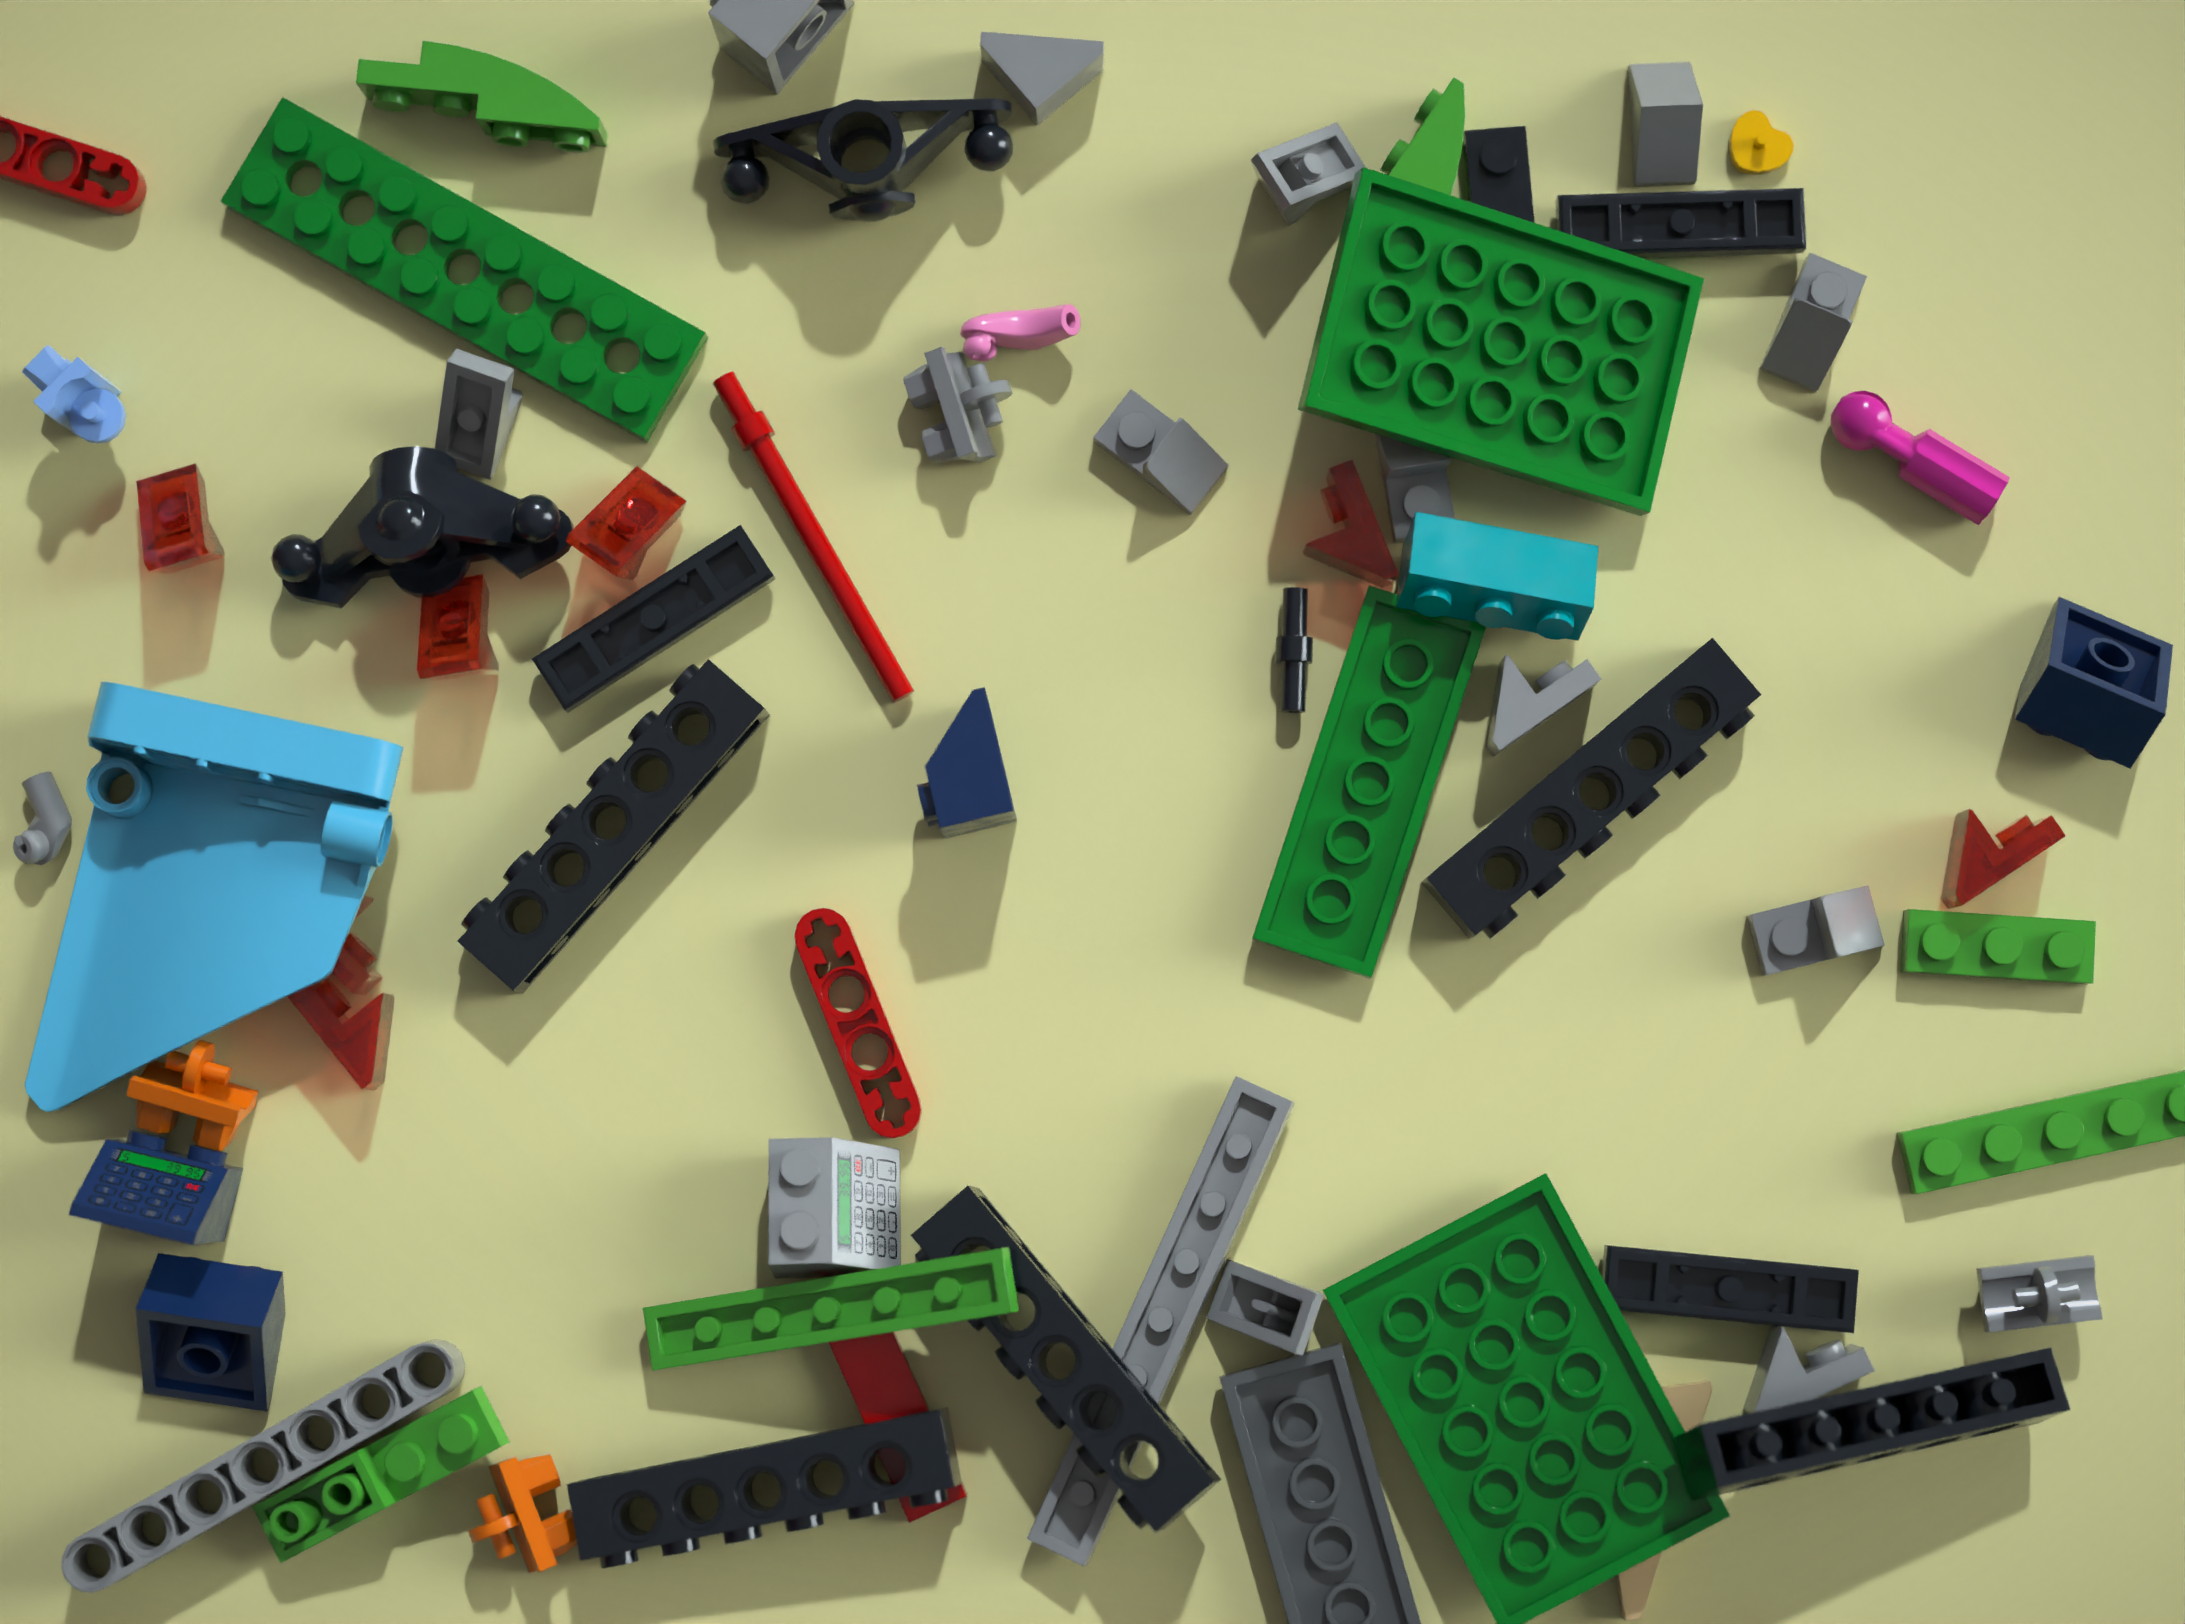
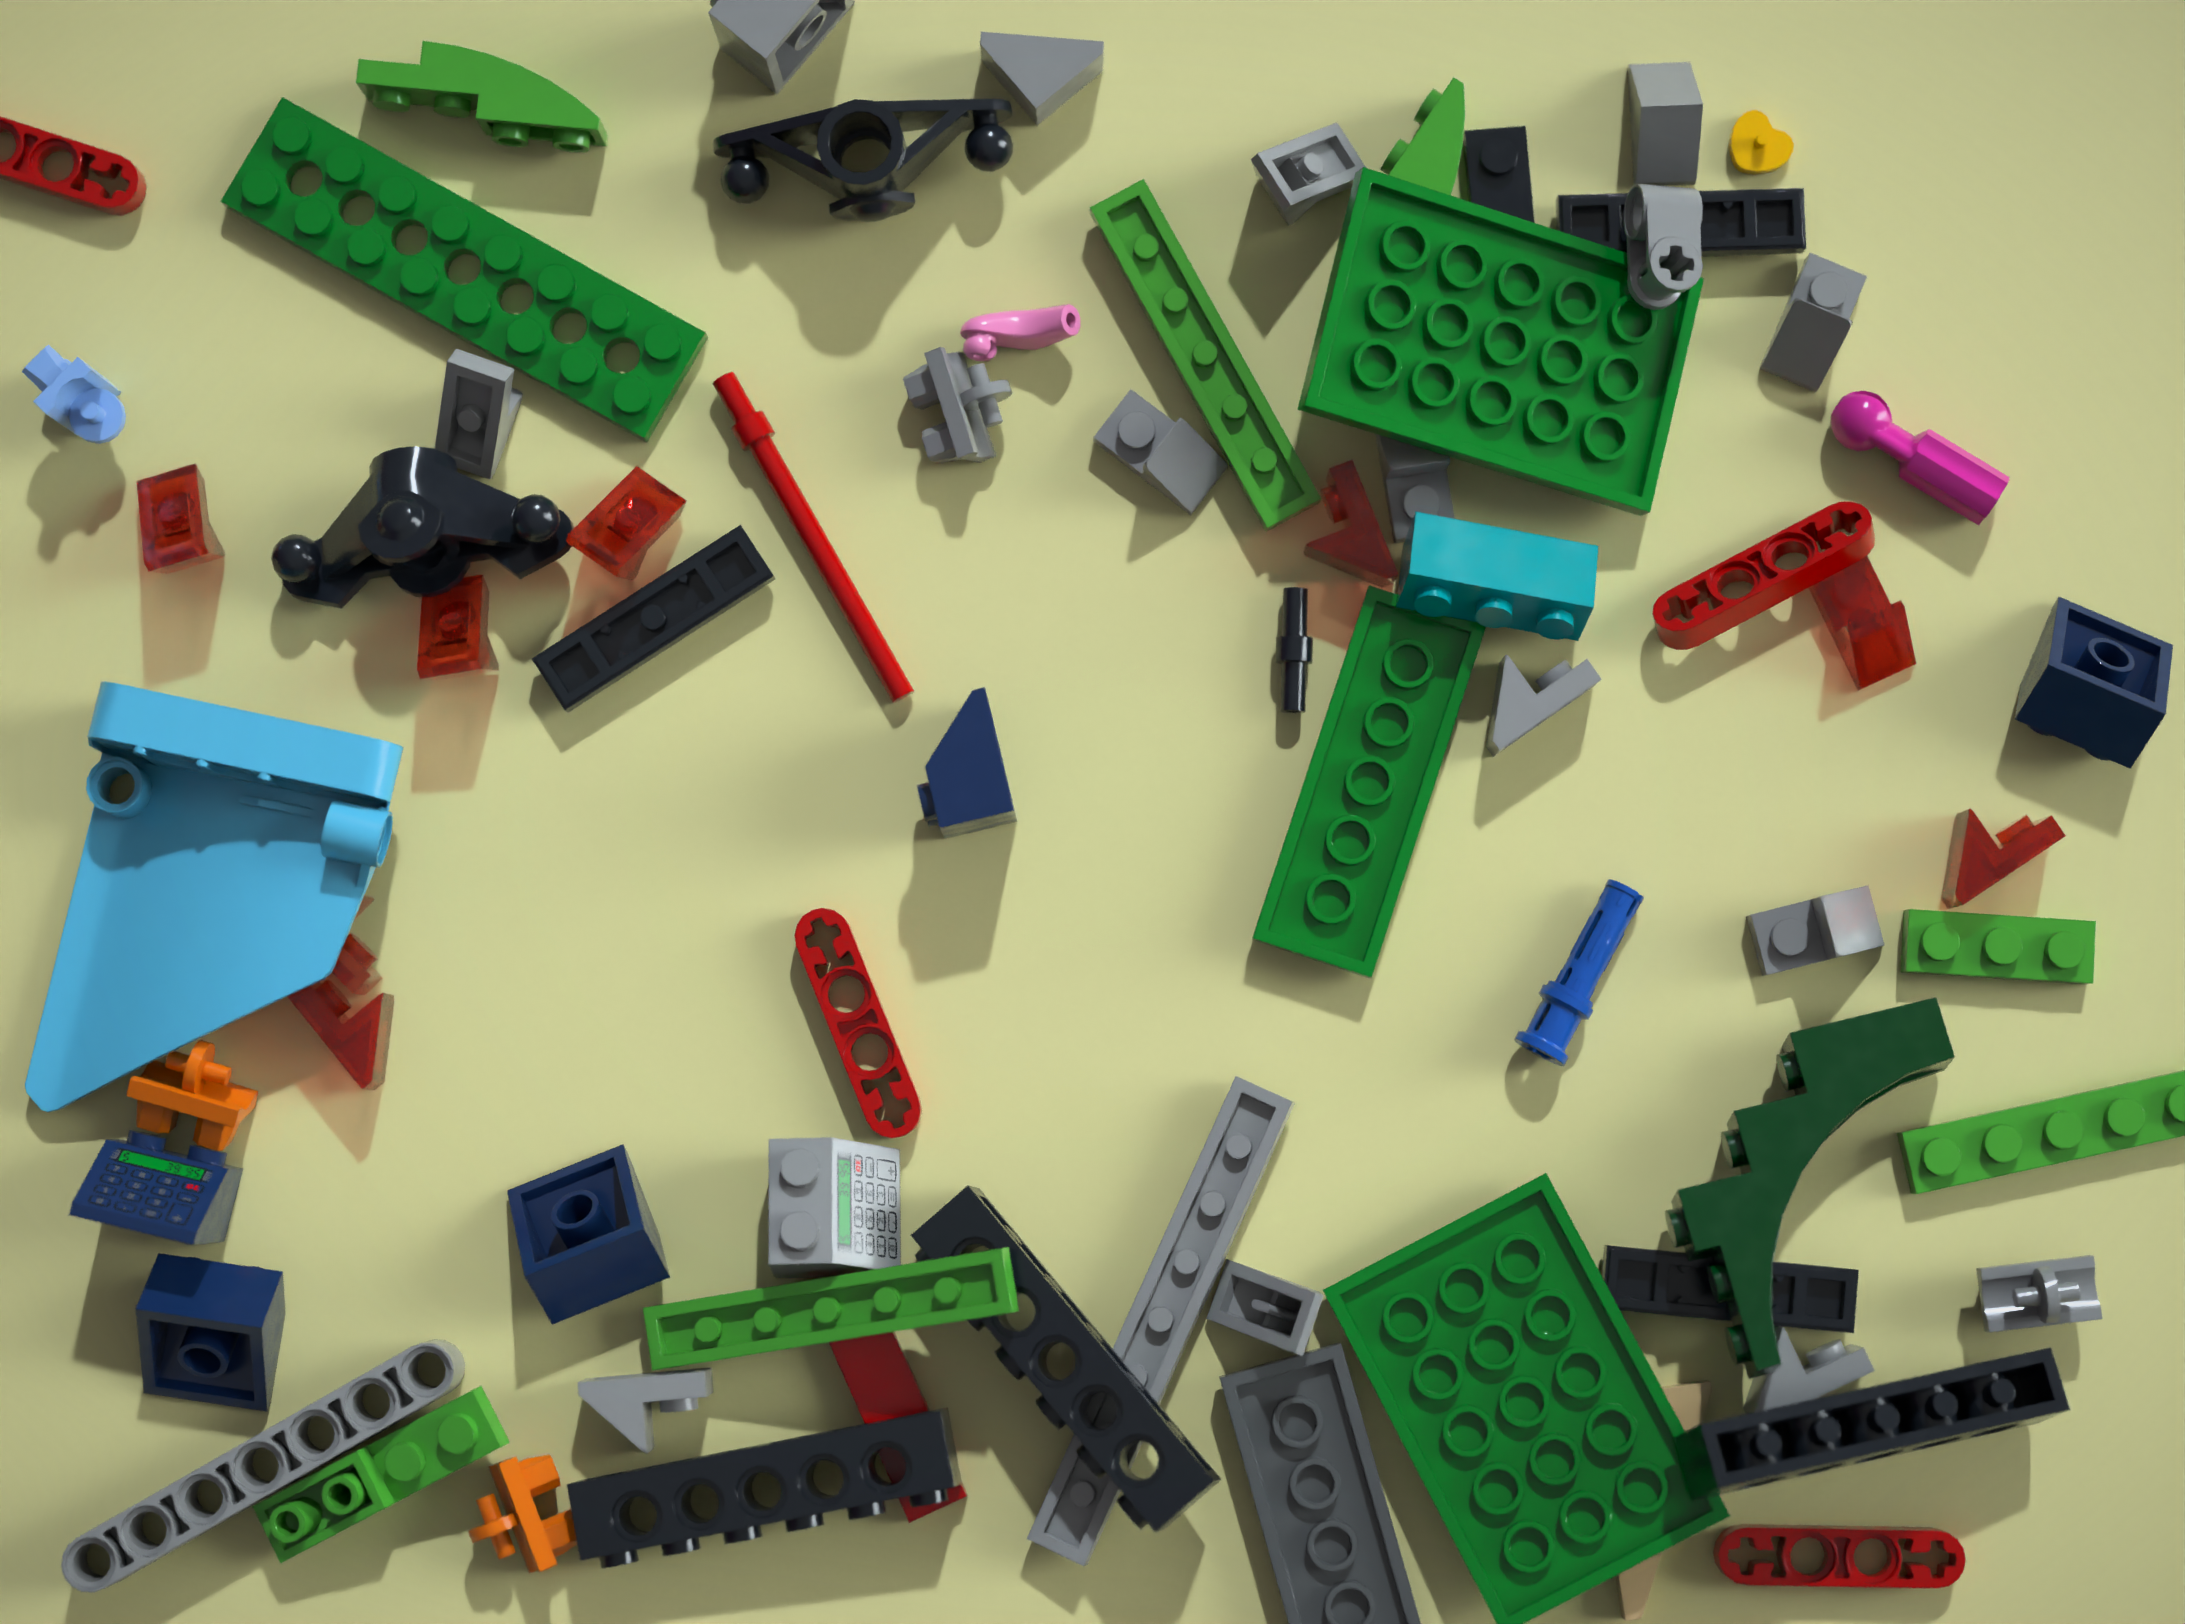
light grey arm [13,771,72,865] -> none
black brick [457,659,770,993] -> none
black brick [1421,638,1761,939] -> none
none -> dark blue slope [507,1144,670,1325]
none -> light grey slope [578,1368,713,1453]
none -> bright green plate [1090,179,1321,532]
none -> blue pin [1514,879,1644,1066]
none -> light grey piece [1623,184,1703,310]
none -> red beam [1652,501,1875,650]
none -> dark green arch [1665,997,1955,1379]
none -> red beam [1713,1524,1966,1588]
none -> clear red slope [1809,556,1916,691]

